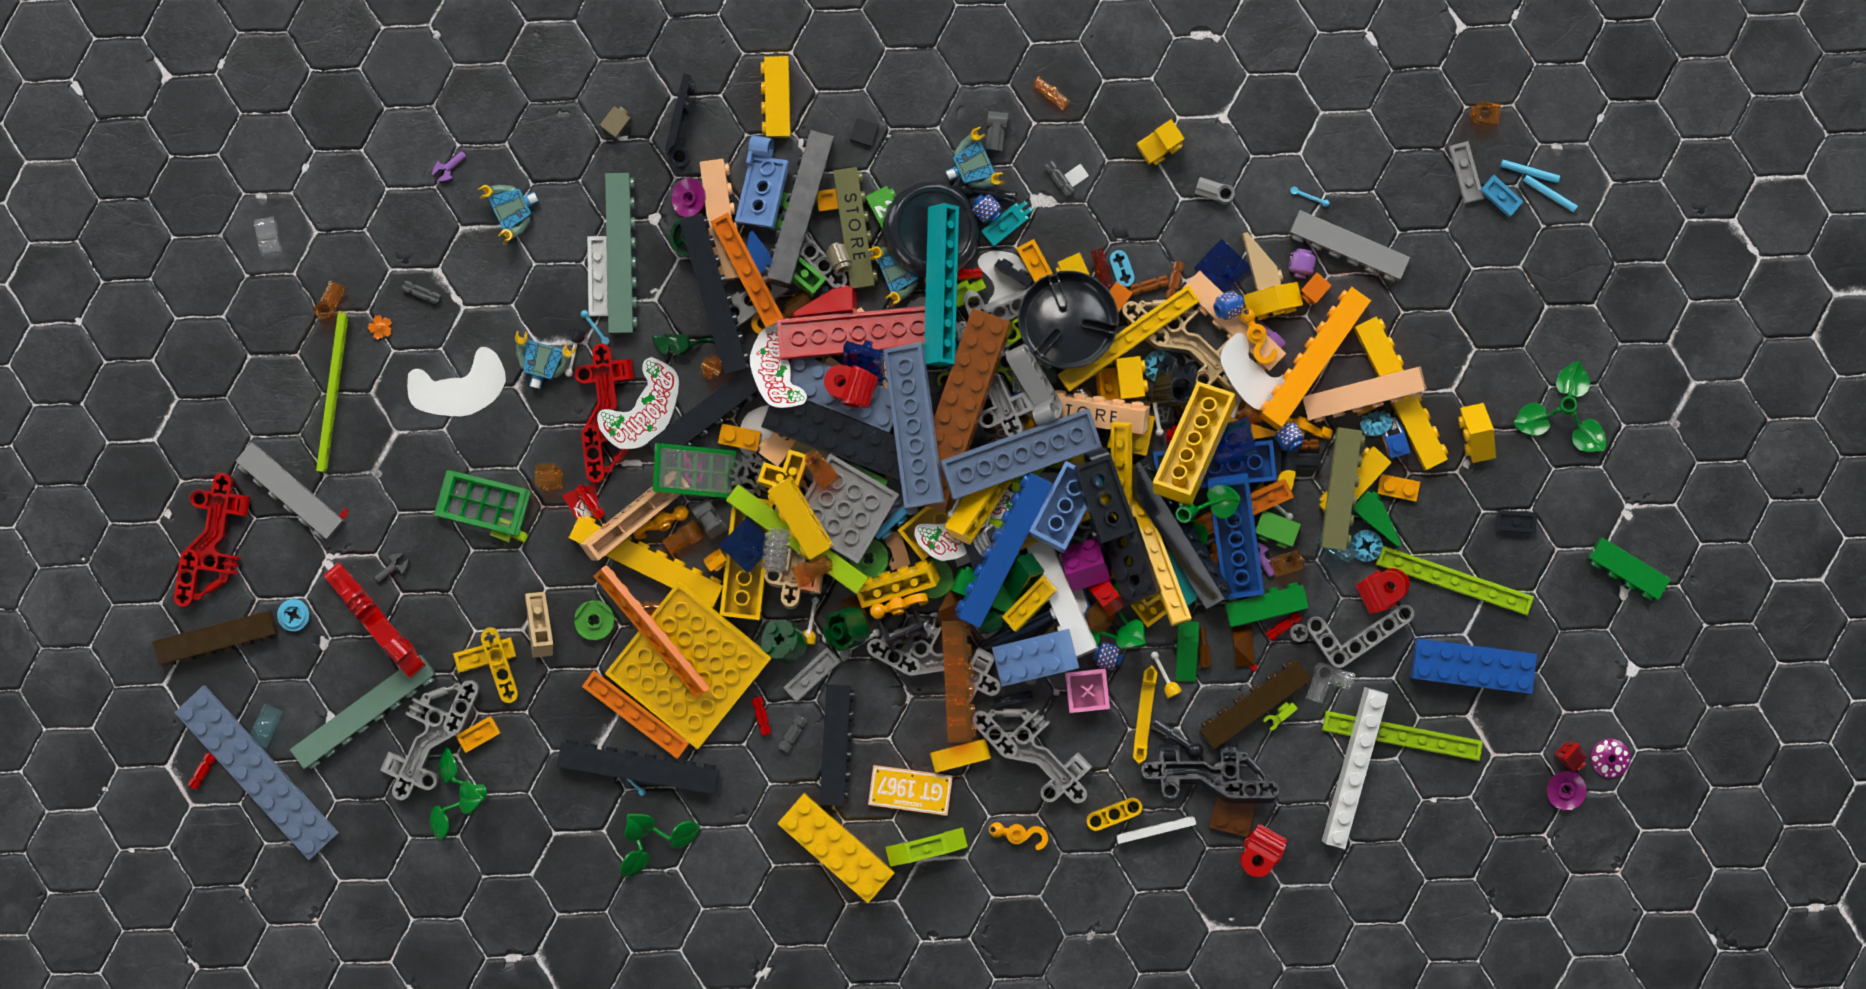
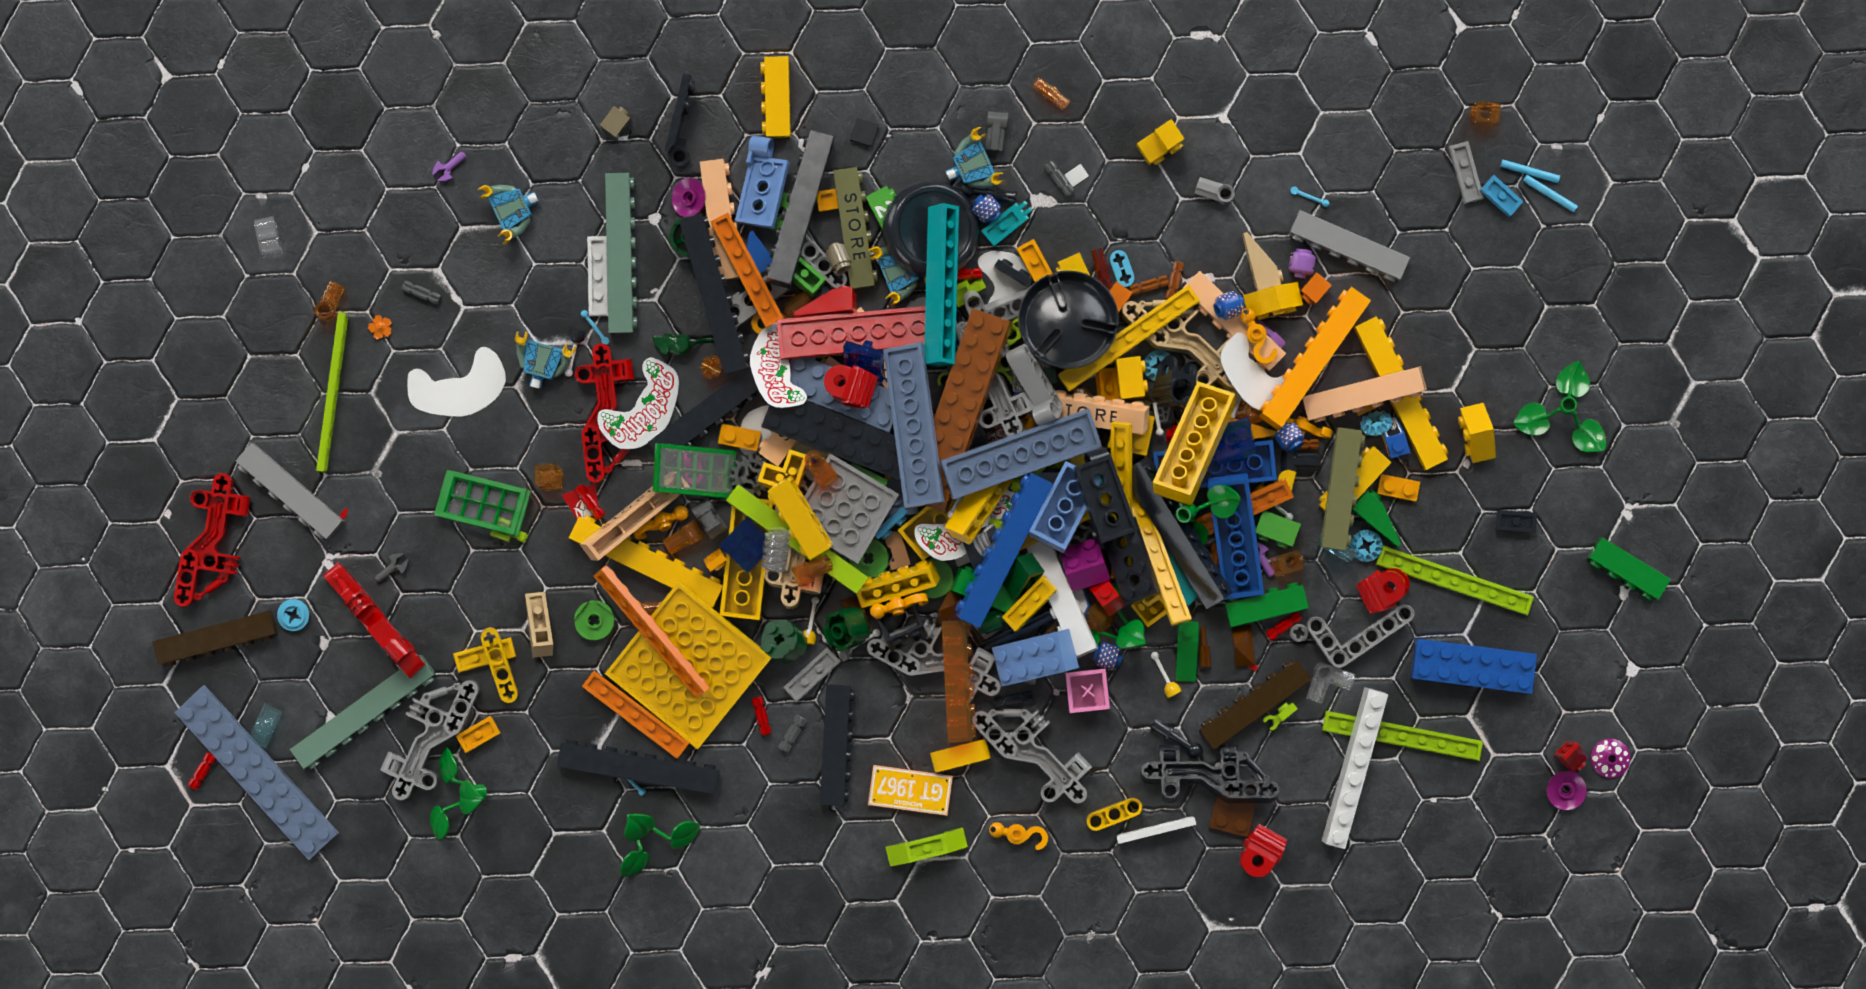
yellow brick [777,792,895,903] -> none
yellow piece [1133,665,1157,764] -> none
clear blue hinge [1194,239,1250,293] -> none

